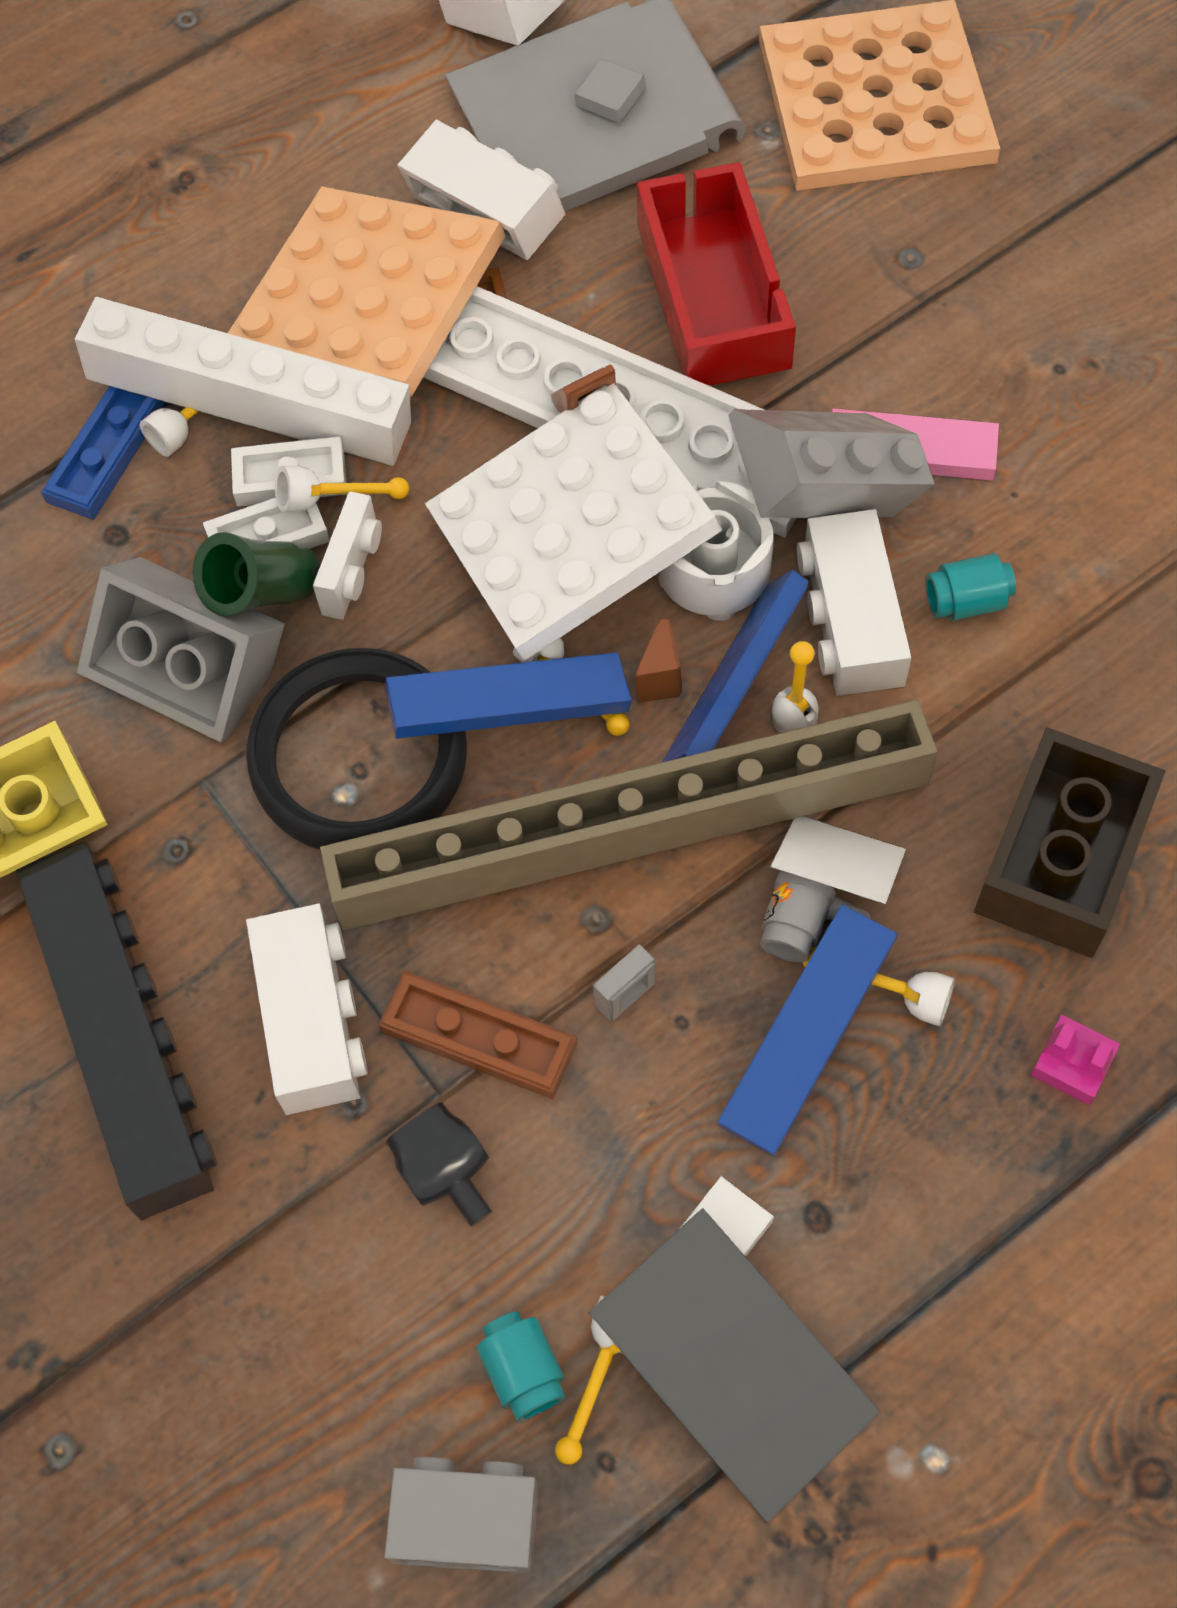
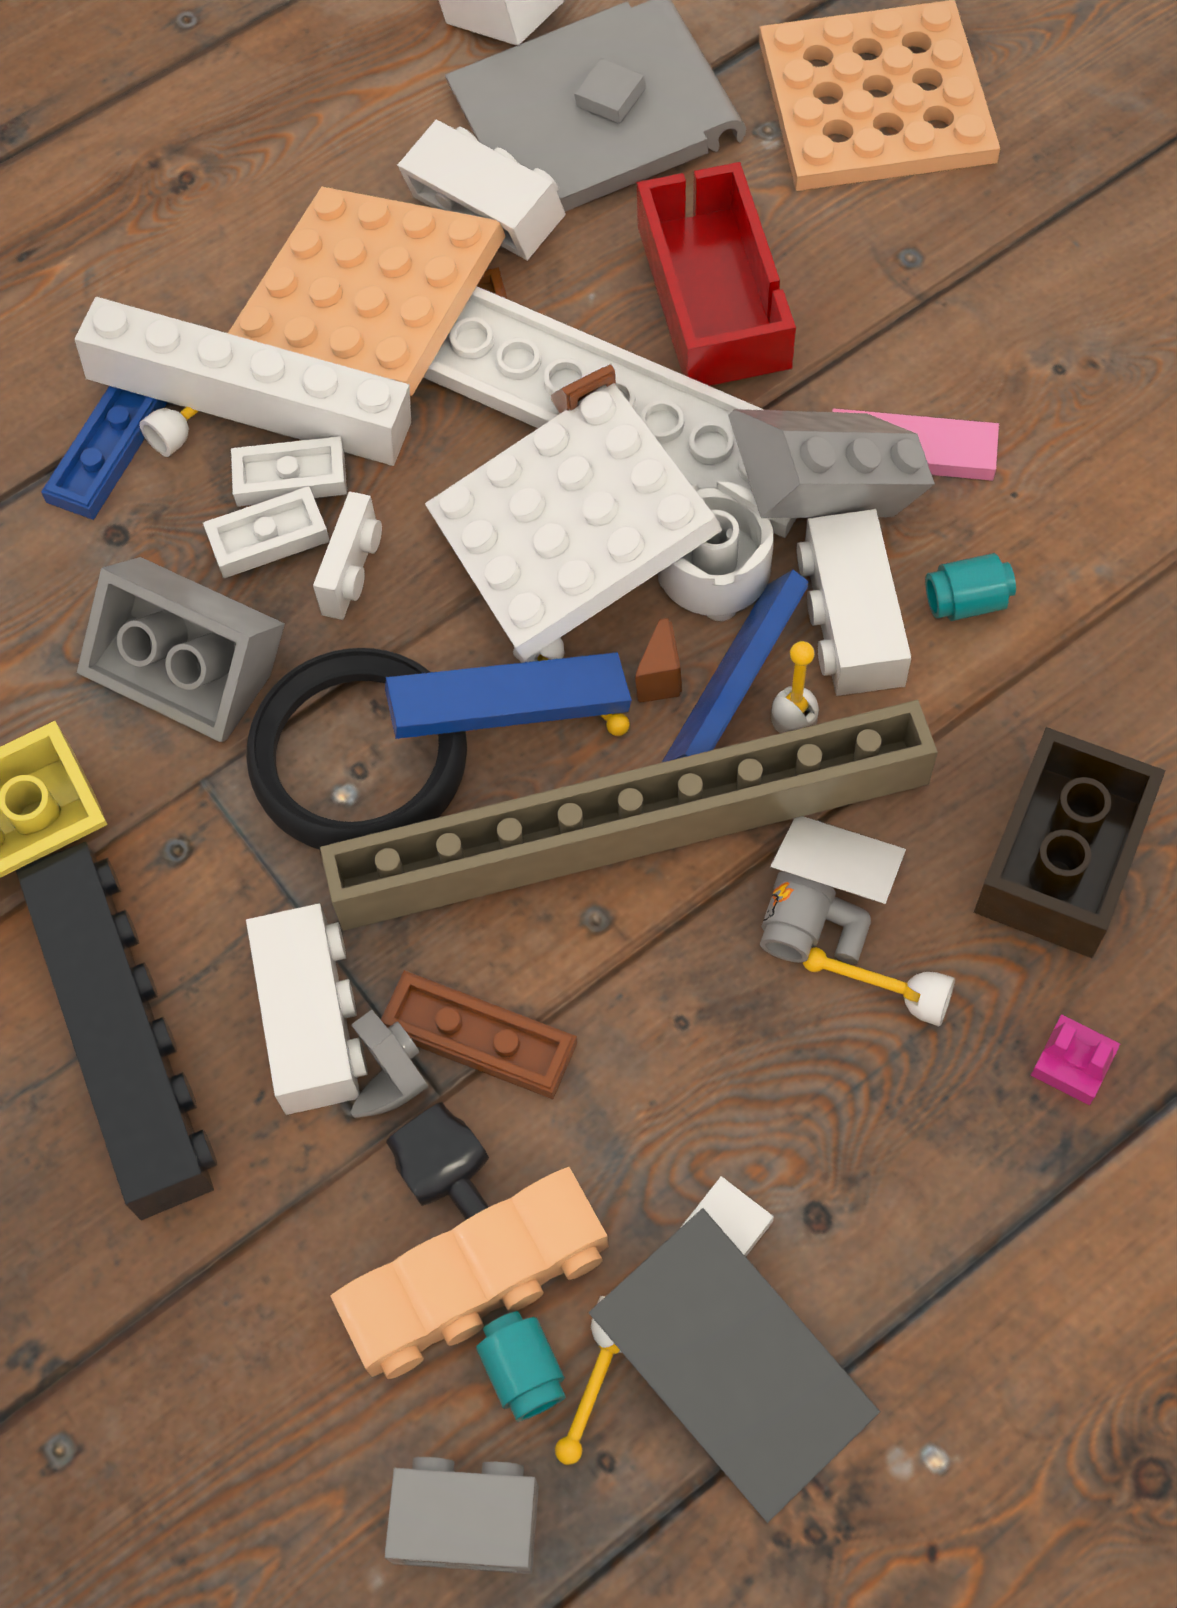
dark green plant [193,532,320,616] -> none
hinge [275,466,409,512] -> none
light grey tile [593,944,655,1022] -> none
blue tile [717,904,898,1158] -> none
none -> light nougat brick [330,1167,609,1379]
none -> light grey plate [350,1010,428,1118]

